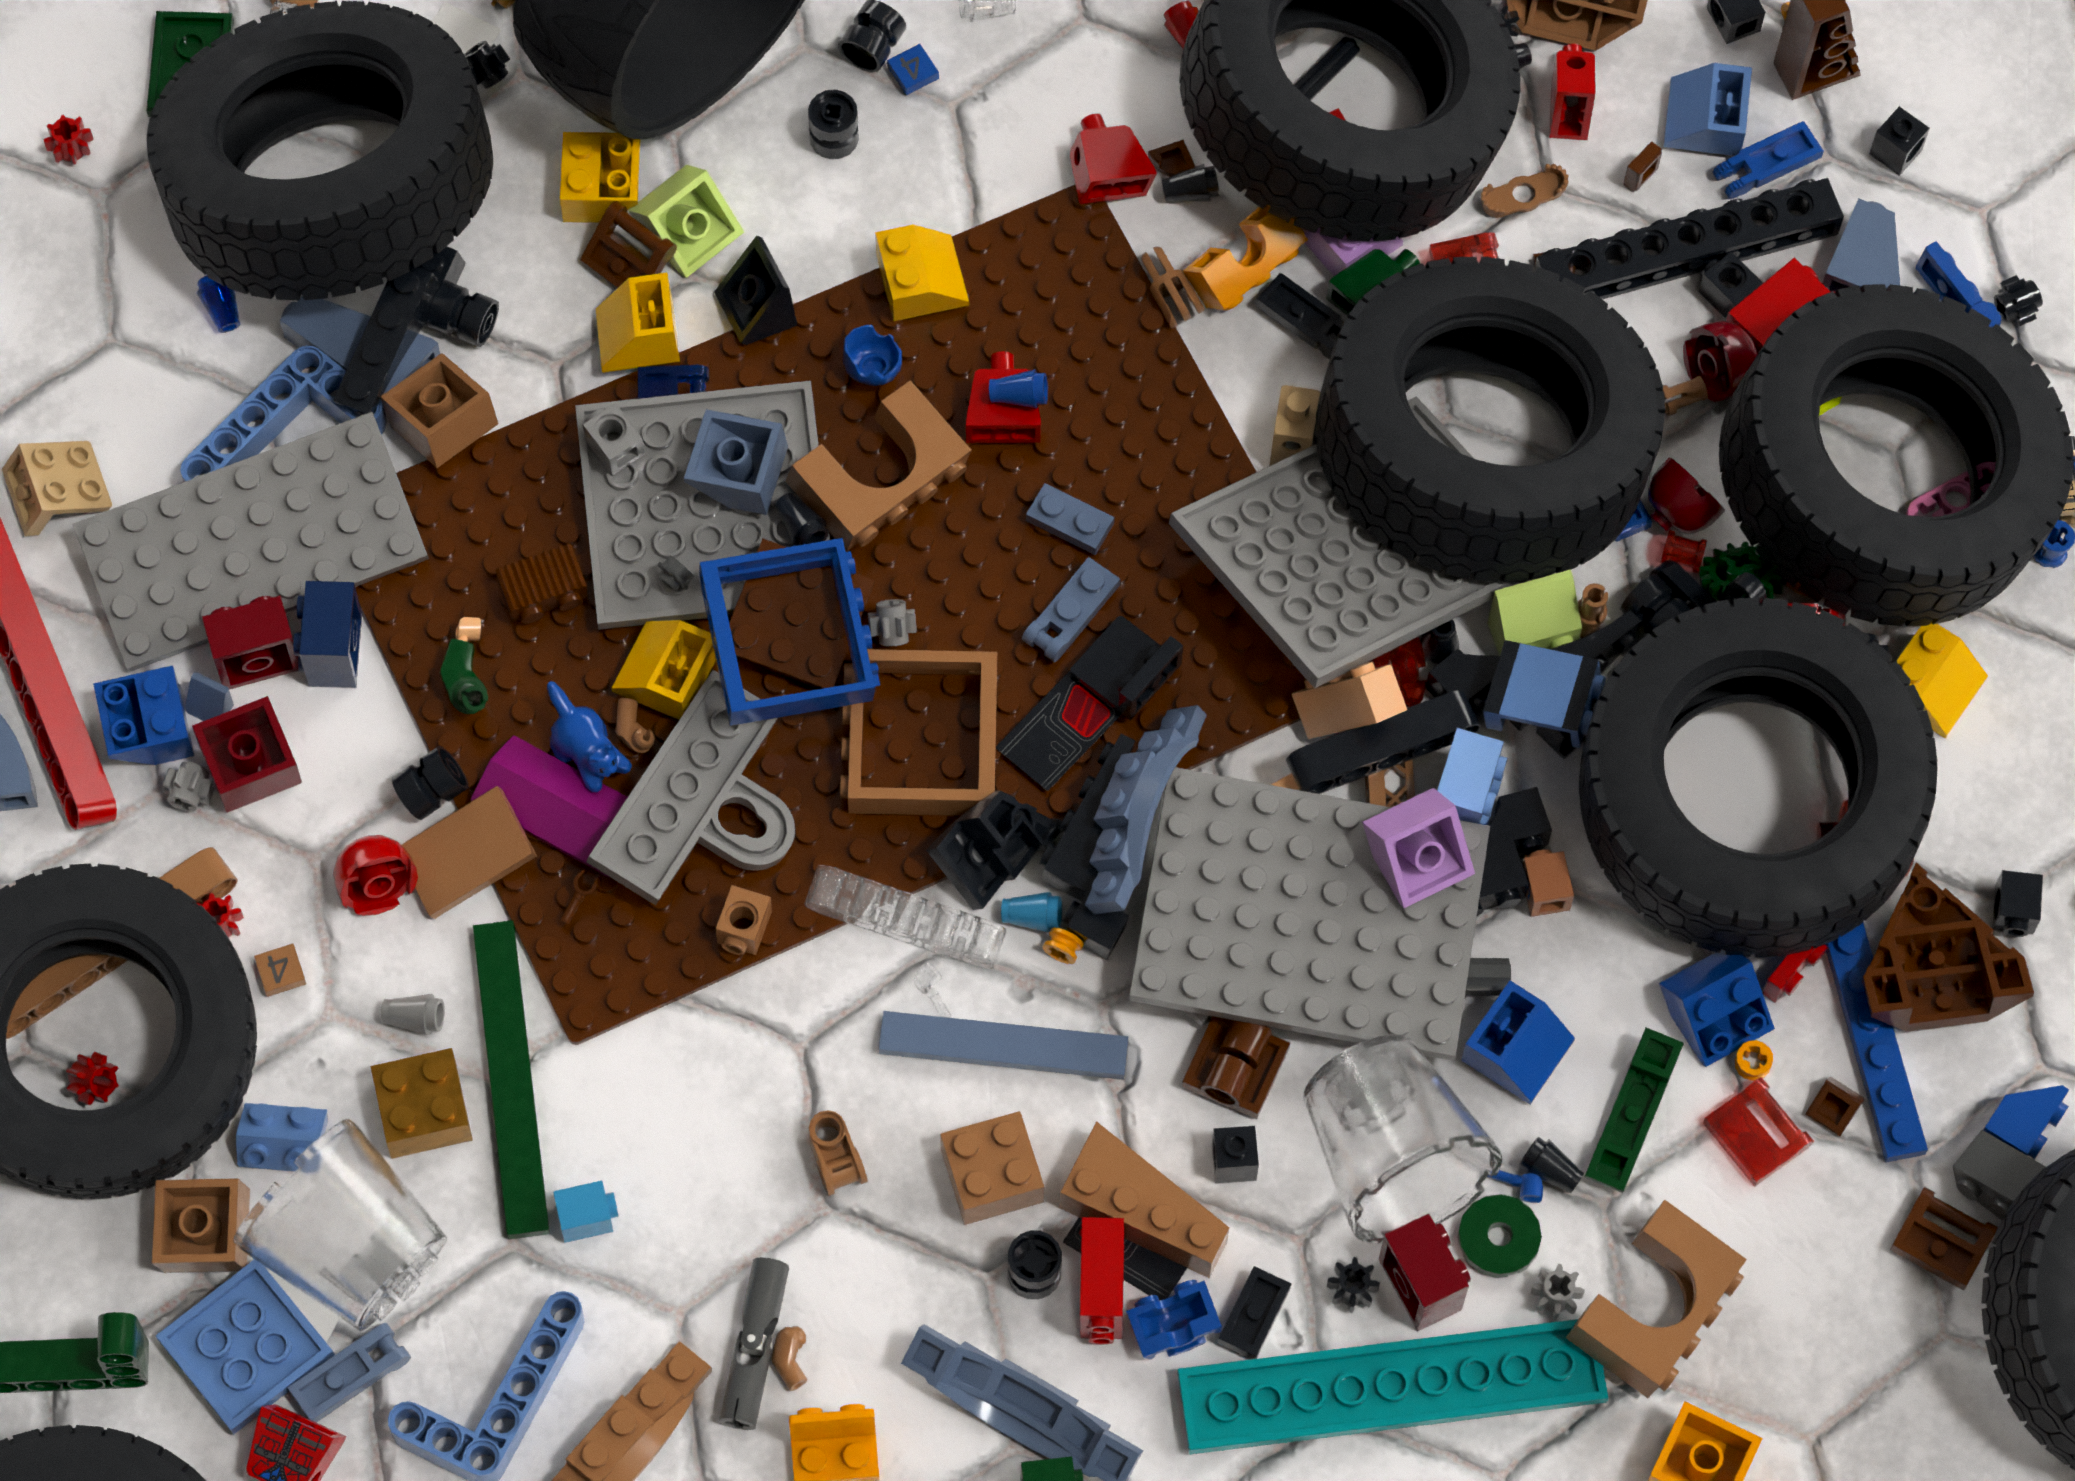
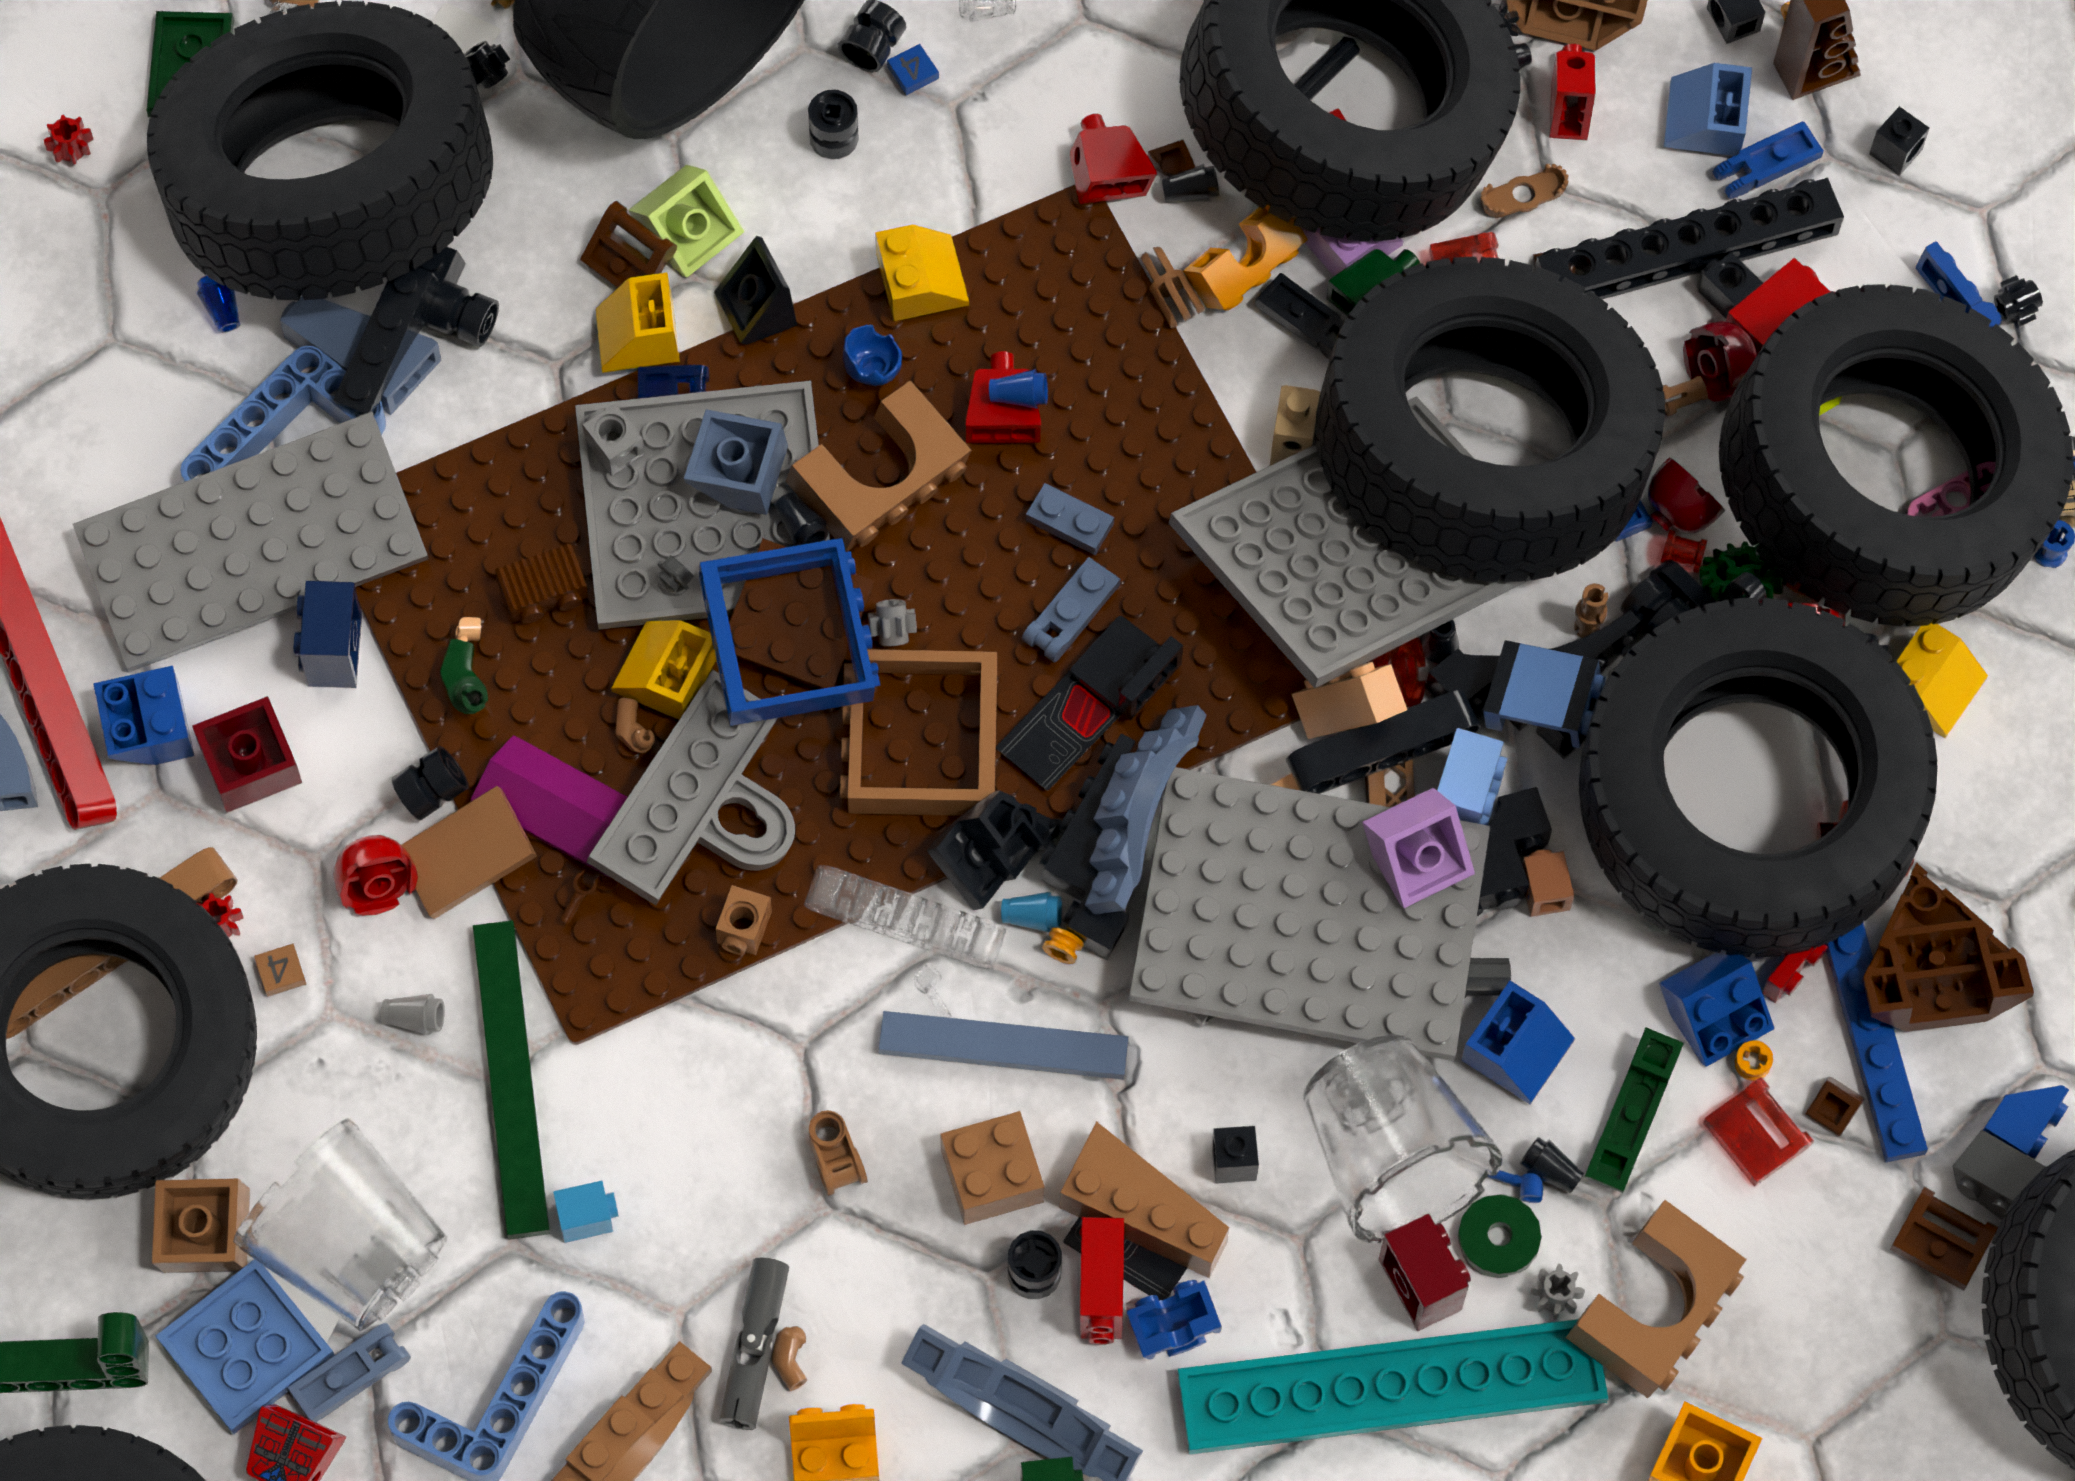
tan bracket [2,441,112,536] -> none
red gear [66,1052,119,1105] -> none
light grey gear [162,762,215,812] -> none
sand blue slope [185,672,234,721] -> none
dark red brick [202,595,299,690] -> none
medium blue bracket [236,1103,328,1173] -> none
pearl gold brick [370,1048,473,1159] -> none
medium nougat brick [380,353,499,468] -> none
blue animal [547,681,632,792] -> none
yellow slope [560,132,640,223] -> none
red cone [1163,1,1199,50] -> none
reddish brown plate [1182,1016,1291,1119] -> none
black plate [1218,1266,1292,1359] -> none
black gear [1327,1257,1380,1313] -> none
yellowish green slope [1487,570,1582,656] -> none
reddish brown tile [1623,141,1662,192] -> none
sand blue slope [1822,198,1900,292] -> none
black brick [1992,870,2043,937] -> none

